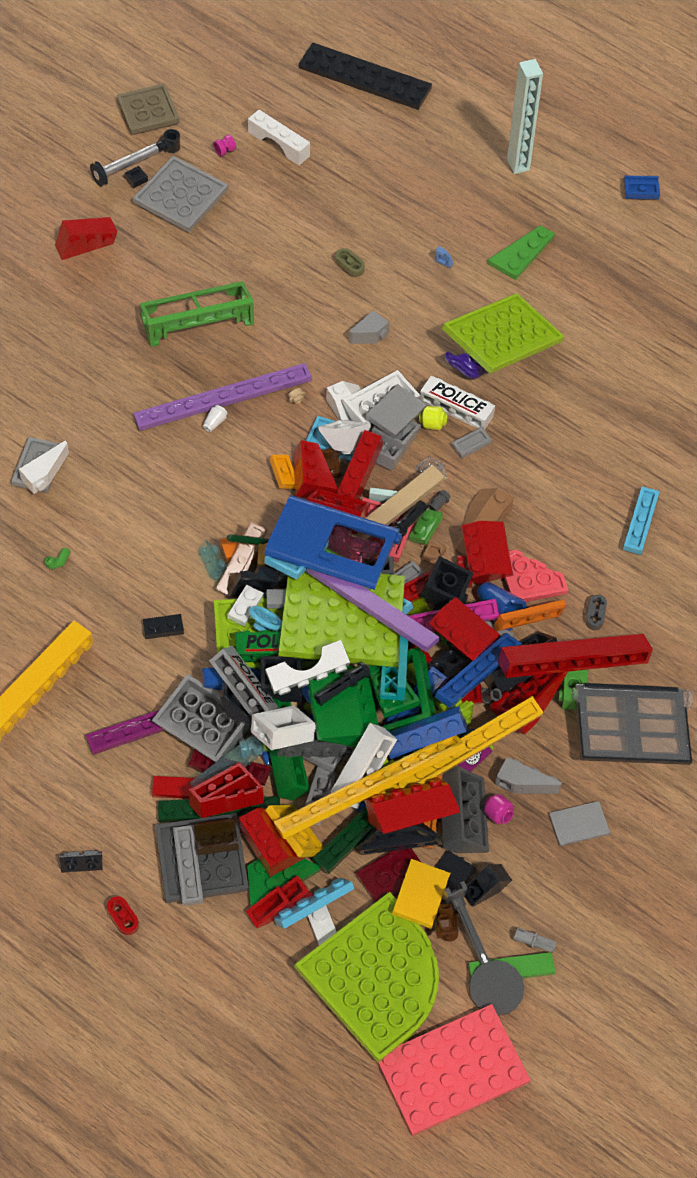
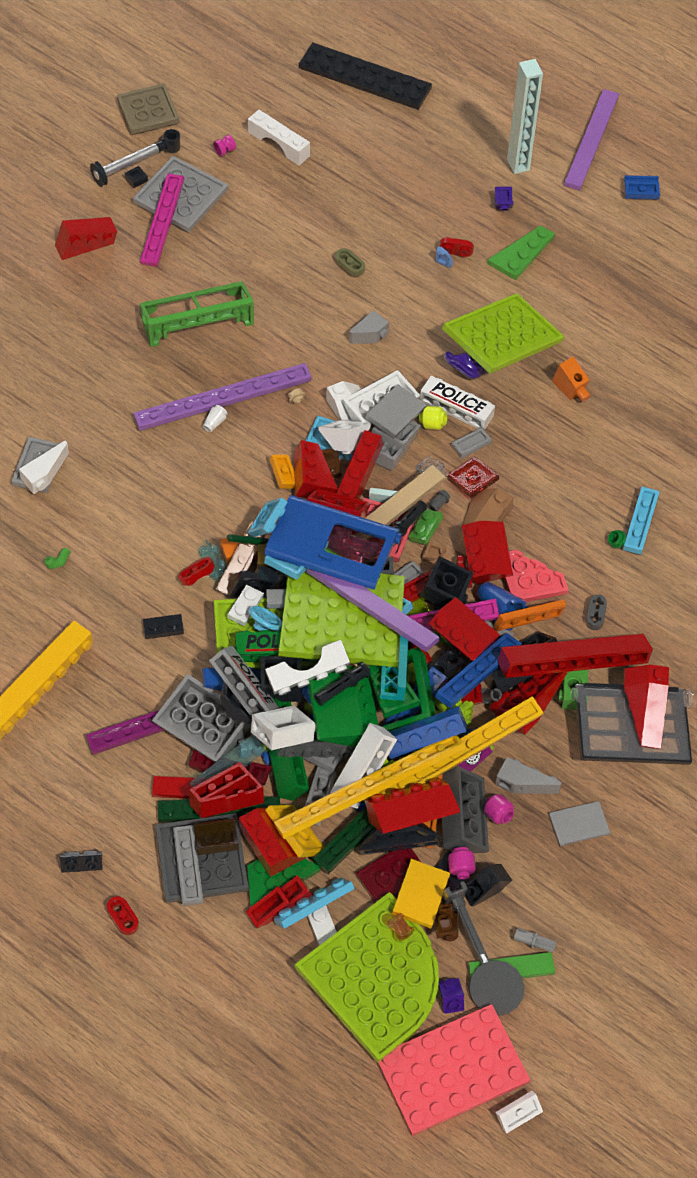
none -> dark pink tile [140,173,185,267]
none -> red plate [178,557,215,586]
none -> medium azure plate [247,498,287,537]
none -> clear orange bush [387,913,415,941]
none -> dark purple bracket [438,978,465,1014]
none -> red plate [439,237,474,257]
none -> clear red tile [447,457,499,498]
none -> dark pink head [448,847,476,879]
none -> dark purple bracket [494,187,514,211]
none -> white plate [496,1091,543,1134]
none -> orange torso [552,356,591,402]
none -> medium lavender tile [564,89,619,191]
none -> green plate [608,530,626,549]
none -> red wedge [623,664,669,750]

